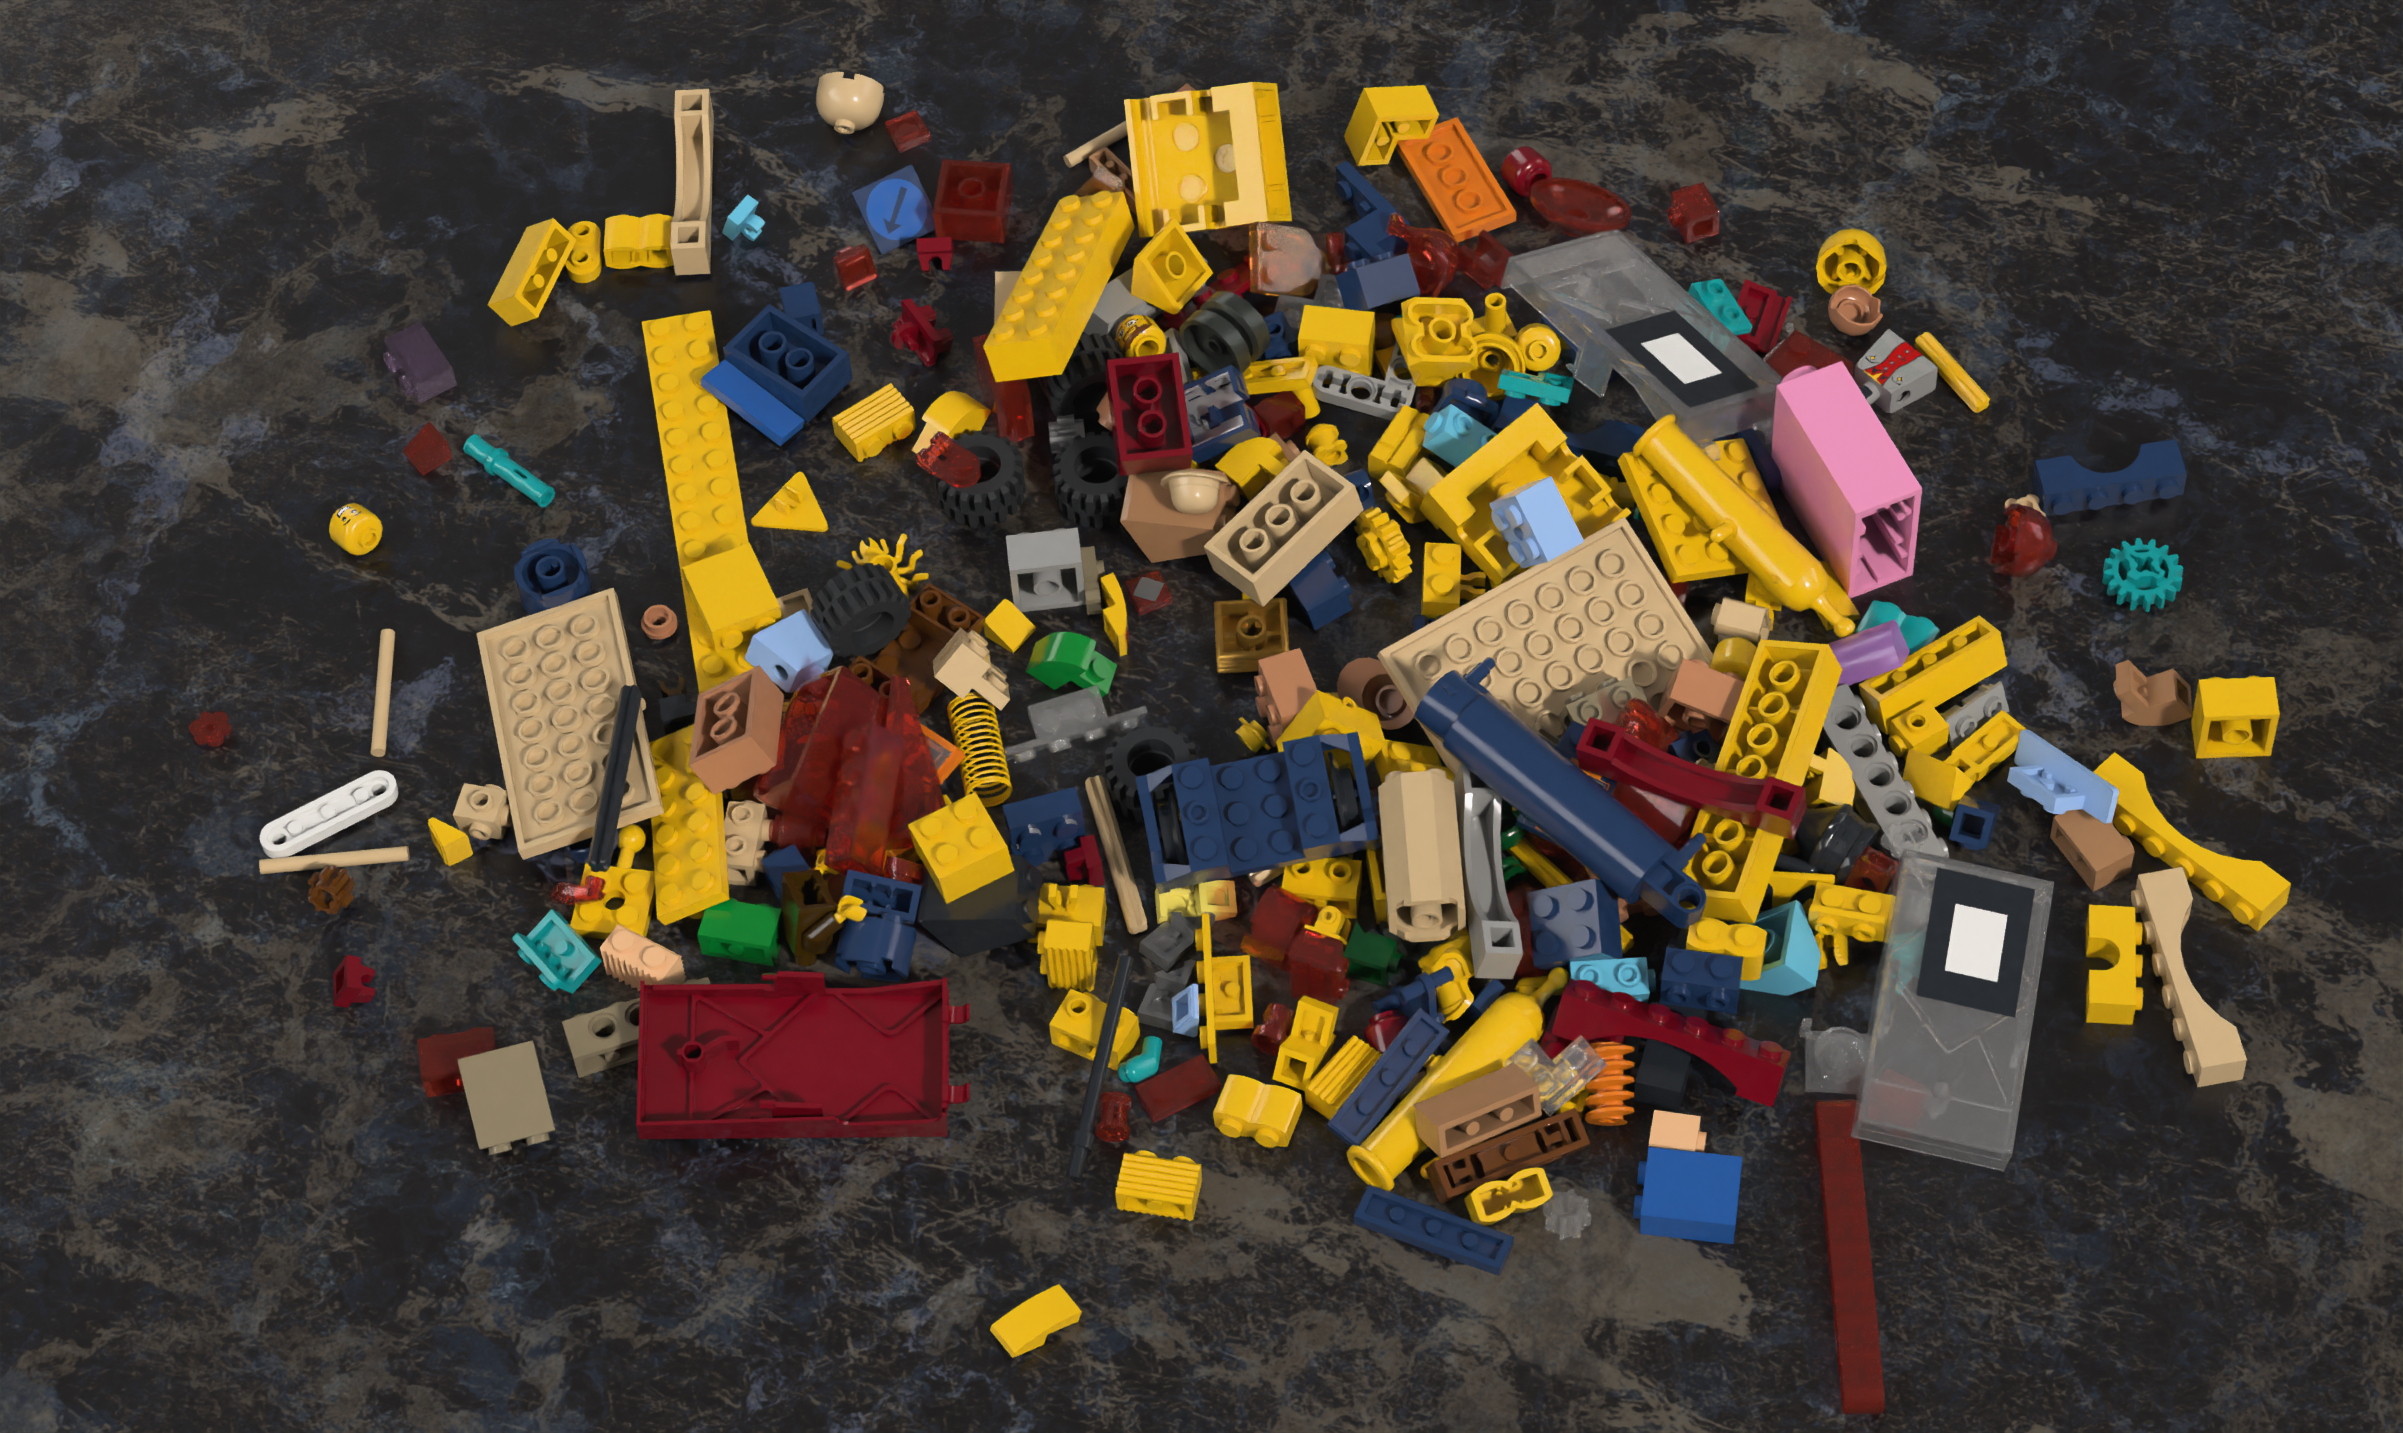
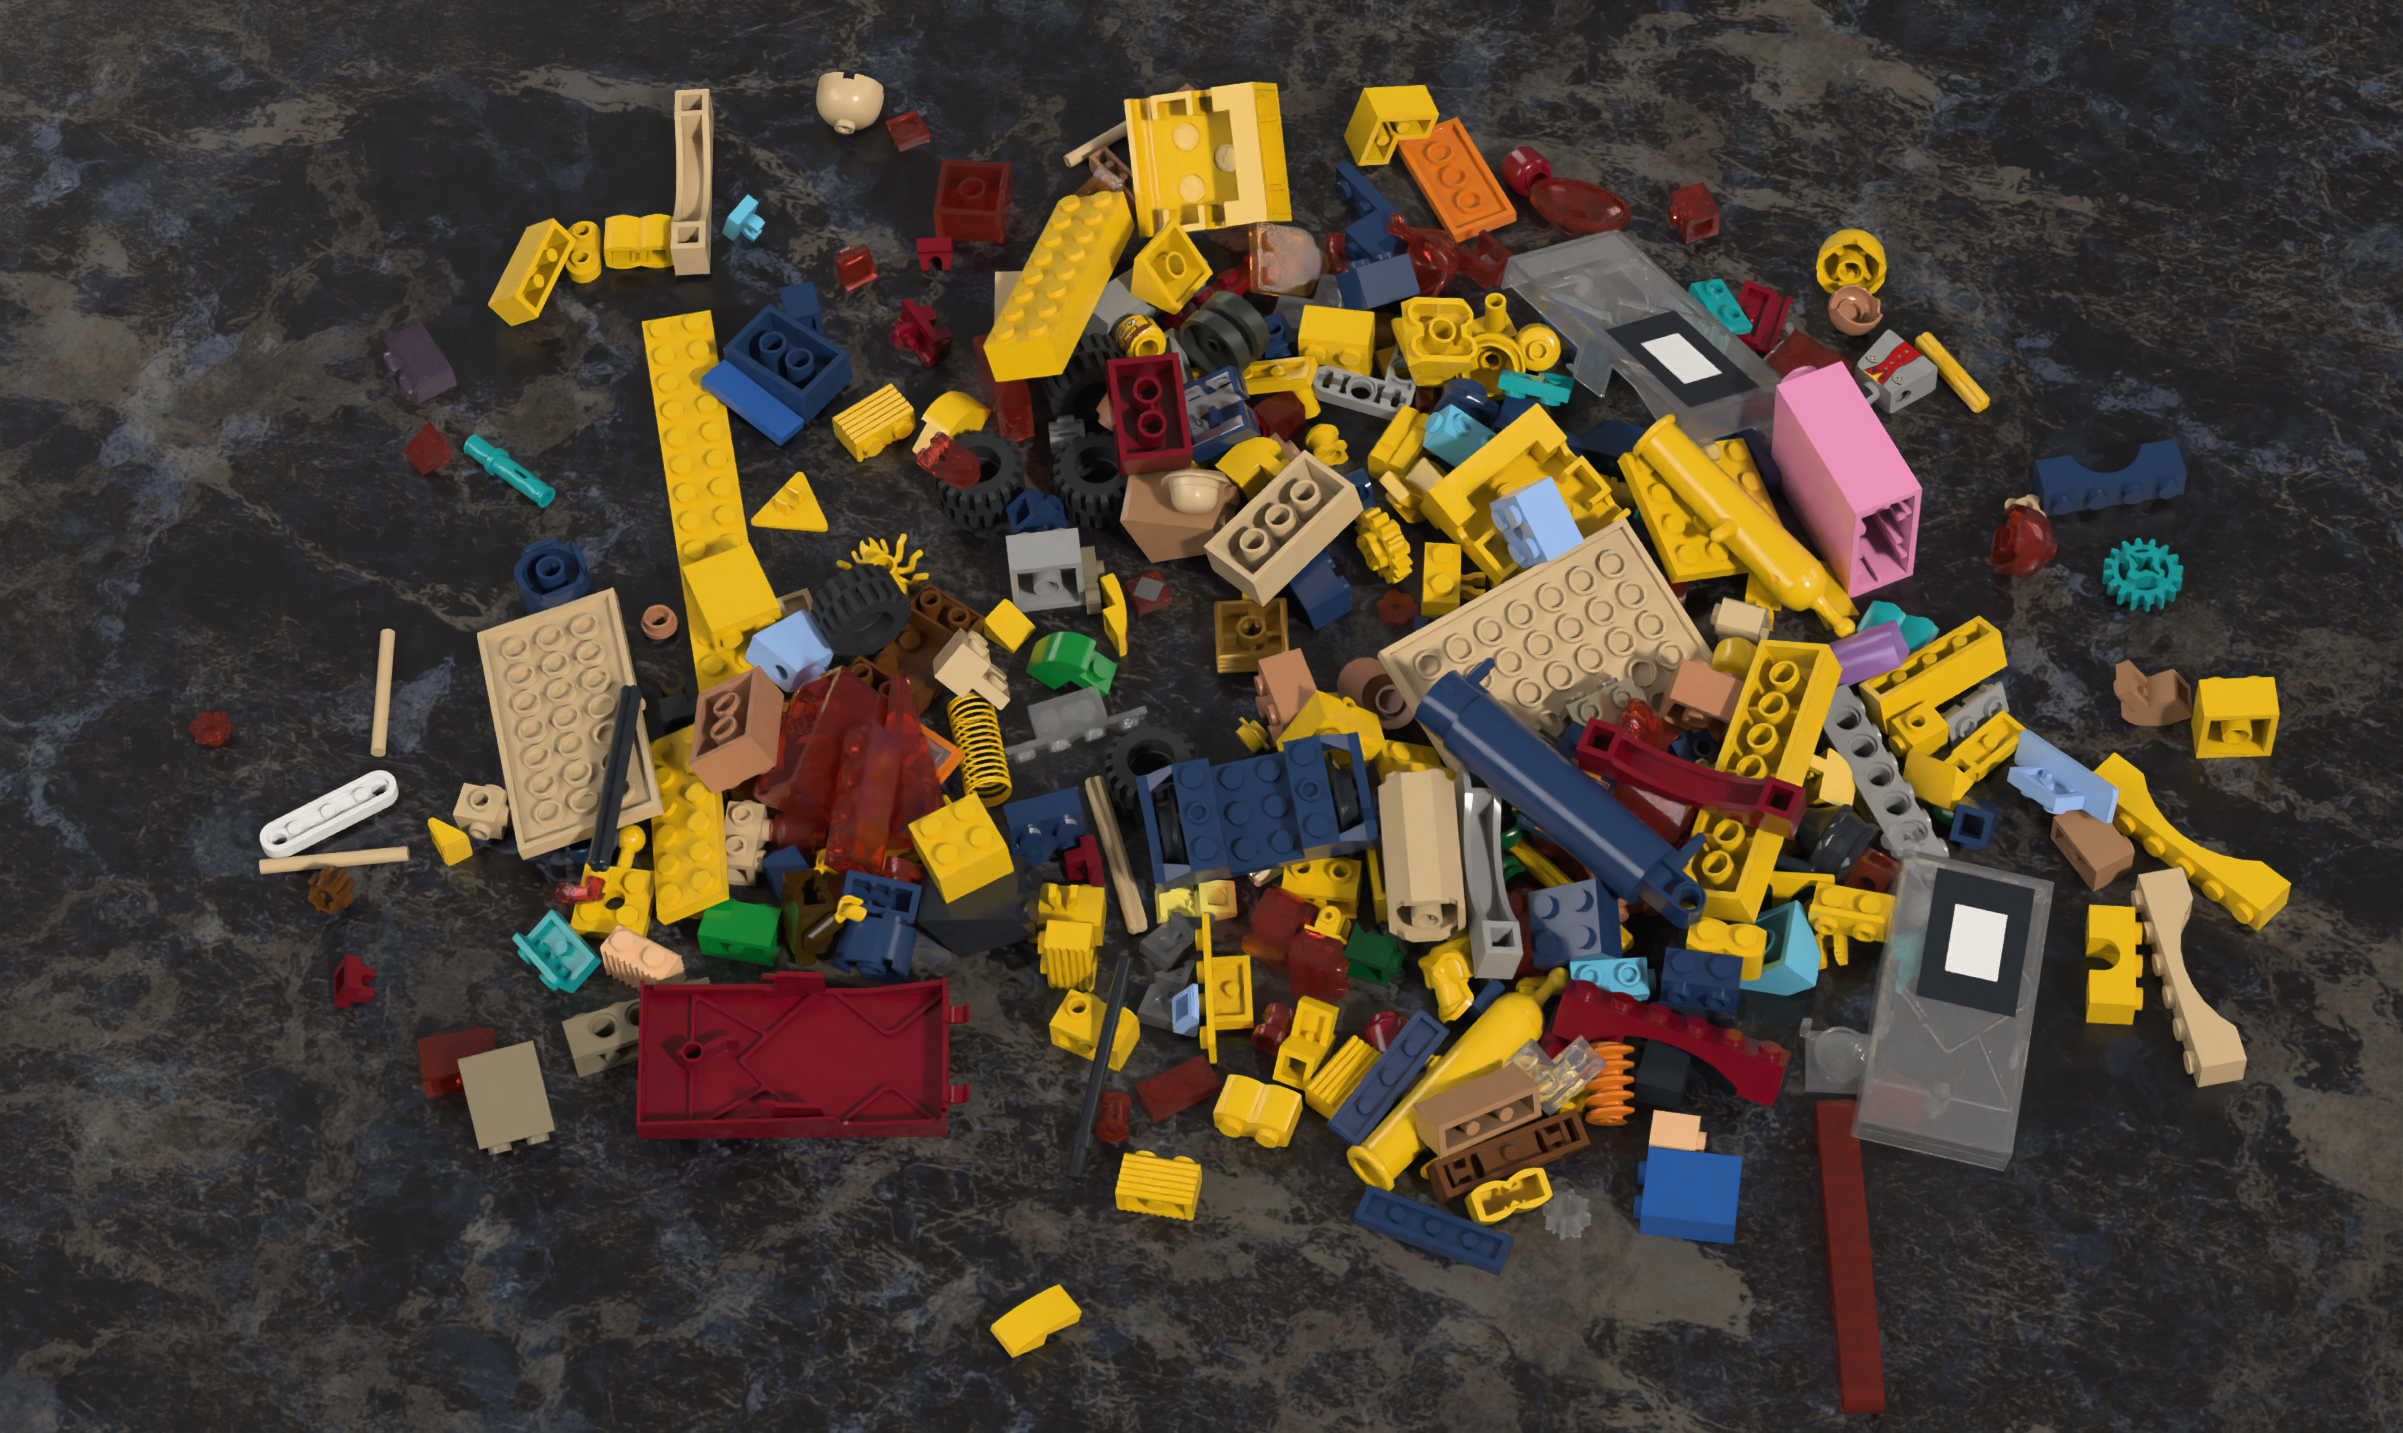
yellow head [329,503,383,556] -> none
piece [851,164,942,255] -> none
teal arm [1118,1036,1162,1083] -> none
dark blue axle [1372,966,1454,1057] -> none
none -> dark blue brick [1006,487,1068,535]
none -> clear red plant [1377,590,1418,626]

